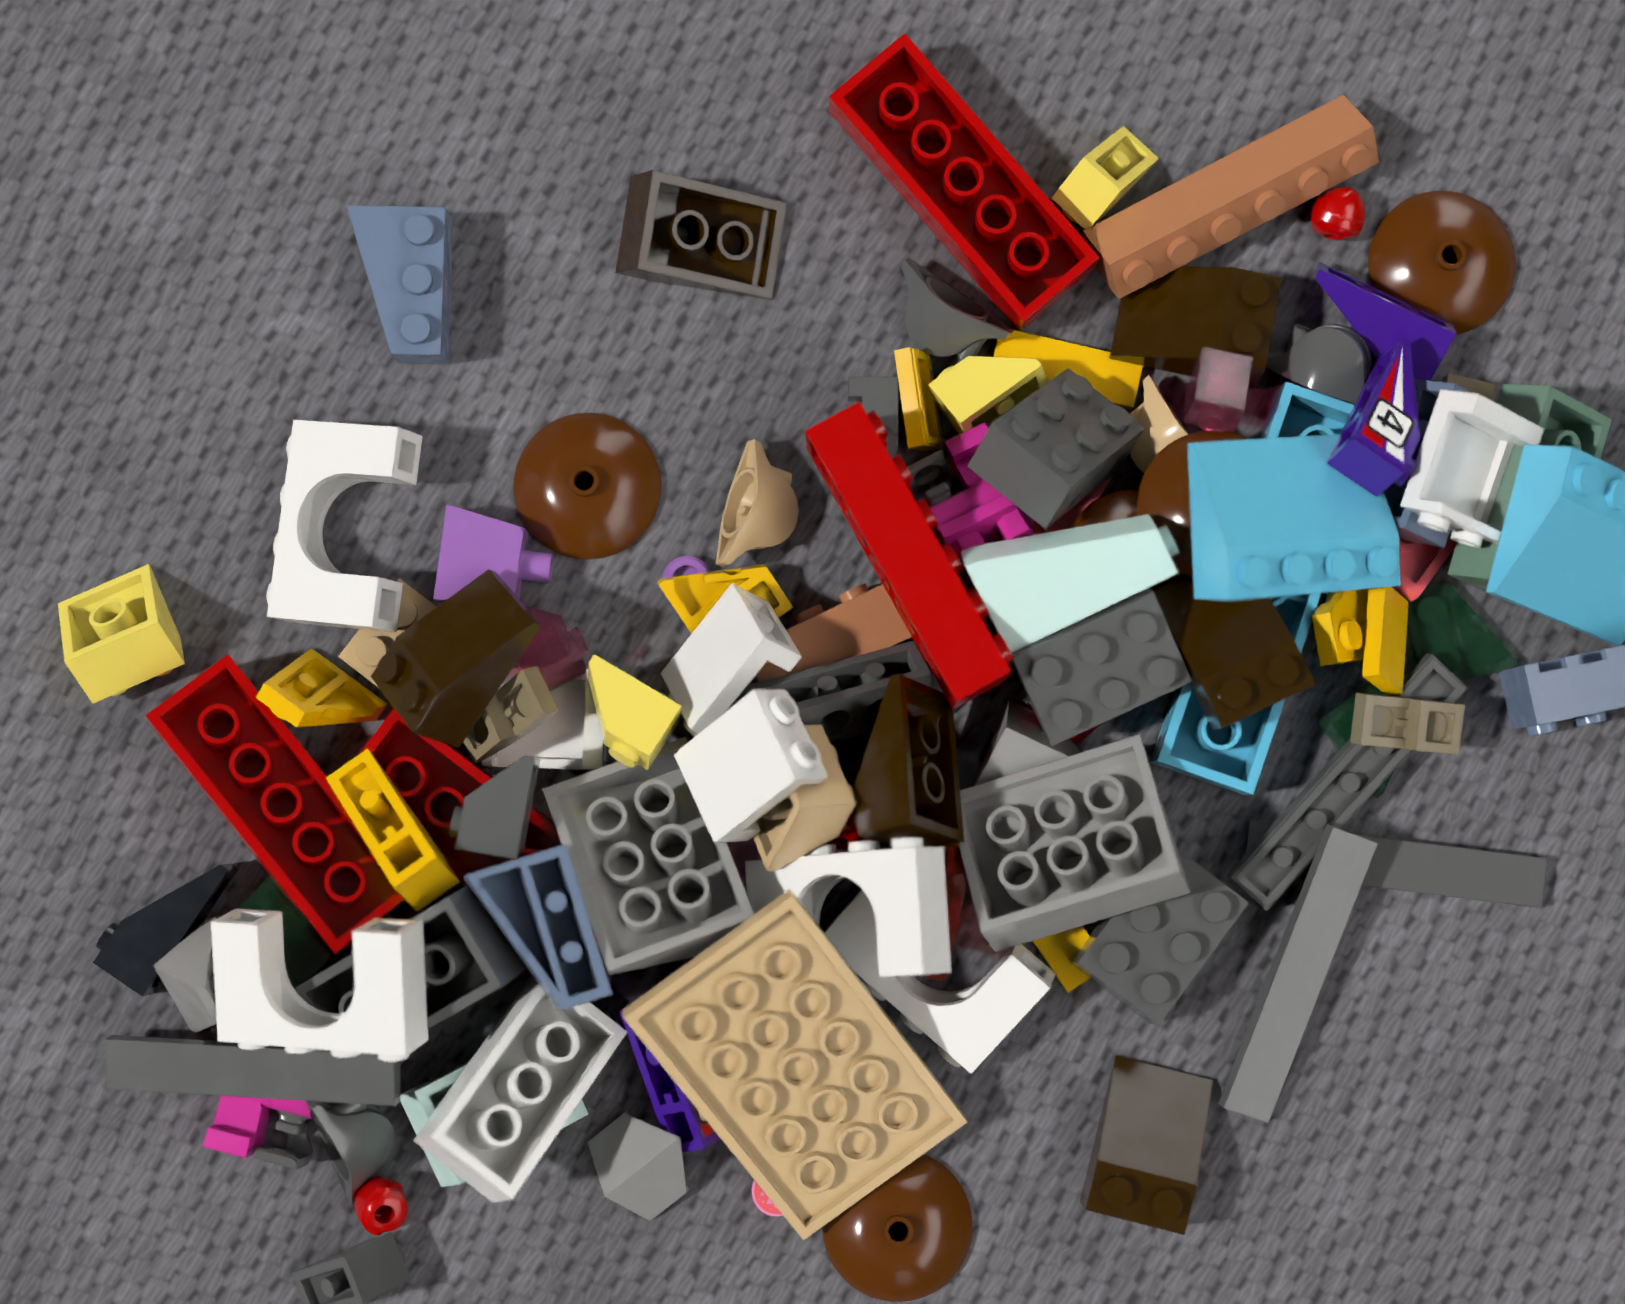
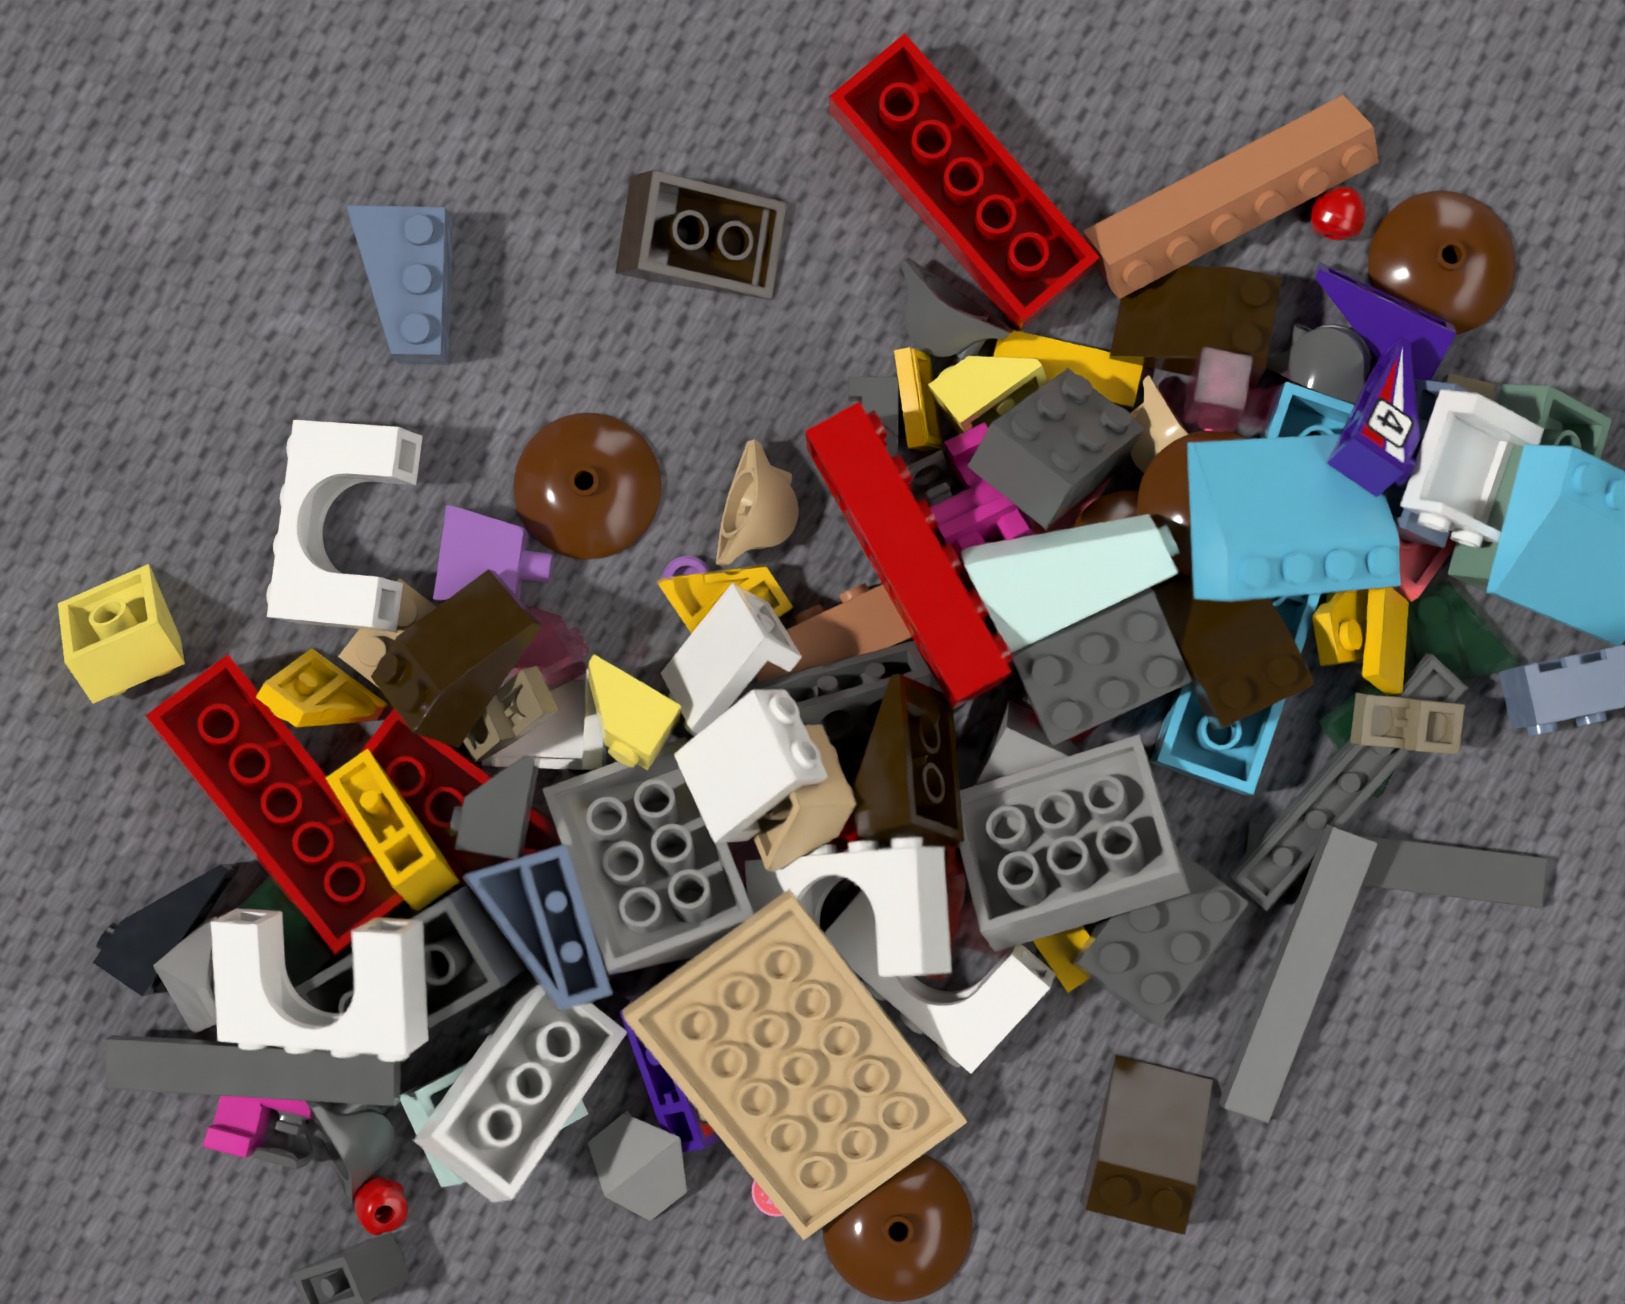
light yellow slope [1051,126,1159,230] -> none

